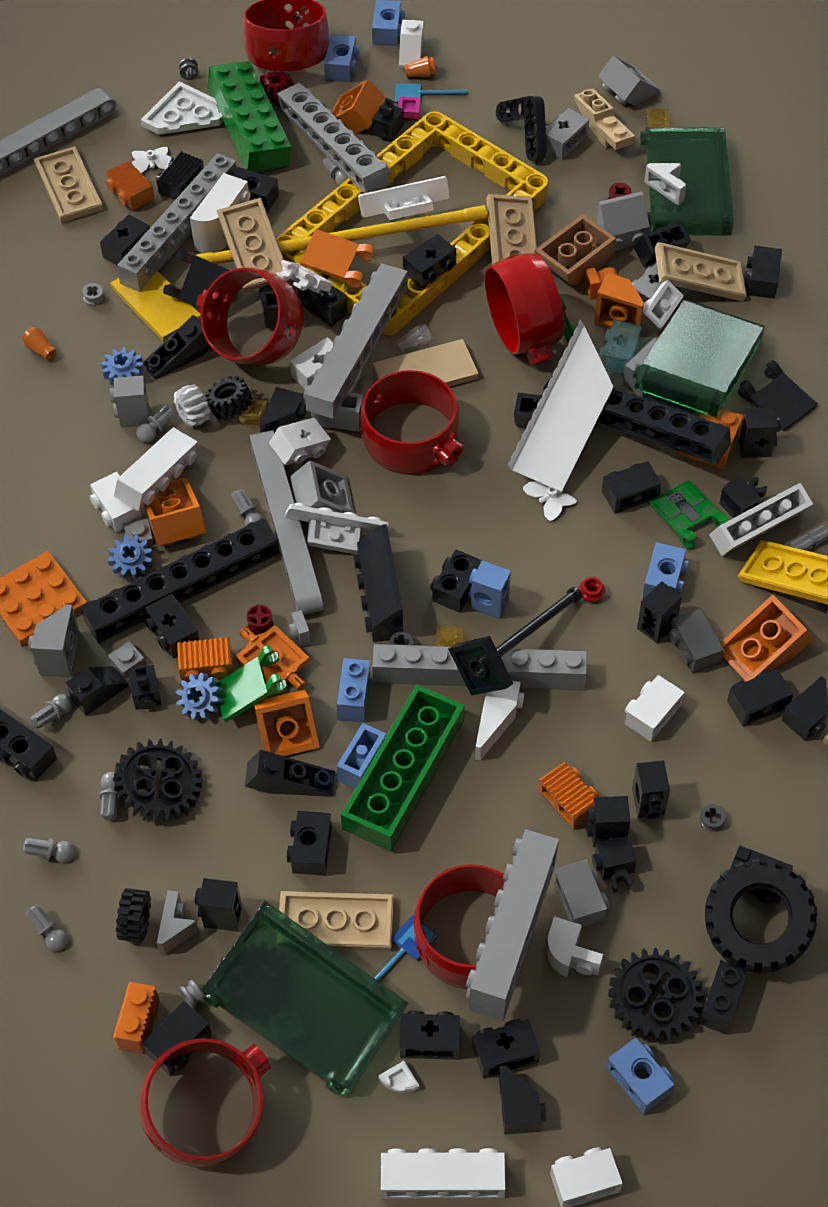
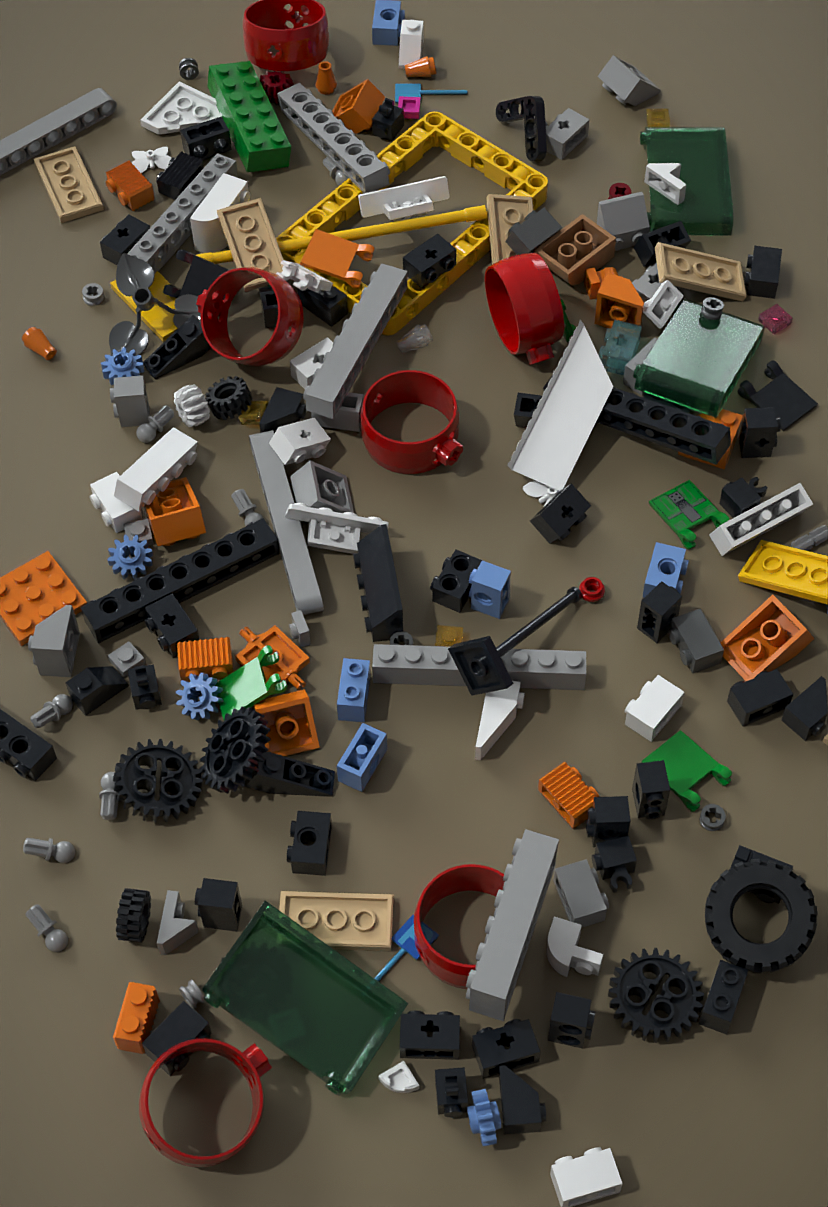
black brick [231,167,279,213] -> none
dark red wheel [246,604,274,635] -> none
medium blue brick [324,34,360,82] -> none
green brick [341,684,465,852] -> none
tan tile [373,339,479,387] -> none
white brick [381,1148,505,1199] -> none
tan slope [574,89,635,150] -> none
black brick [602,461,662,514] -> none
medium blue brick [606,1038,674,1115] -> none
none -> dark grey plant [109,253,201,356]
none -> black brick [180,117,232,160]
none -> black gear [200,706,271,794]
none -> orange cone [316,61,337,95]
none -> black brick [435,1067,468,1118]
none -> medium blue gear [467,1089,501,1146]
none -> dark grey brick [505,207,562,255]
none -> black brick [530,483,591,543]
none -> black brick [548,992,596,1049]
none -> green flag [642,730,732,812]
none -> dark grey bush [701,297,724,320]
none -> clear pink plate [758,304,793,334]

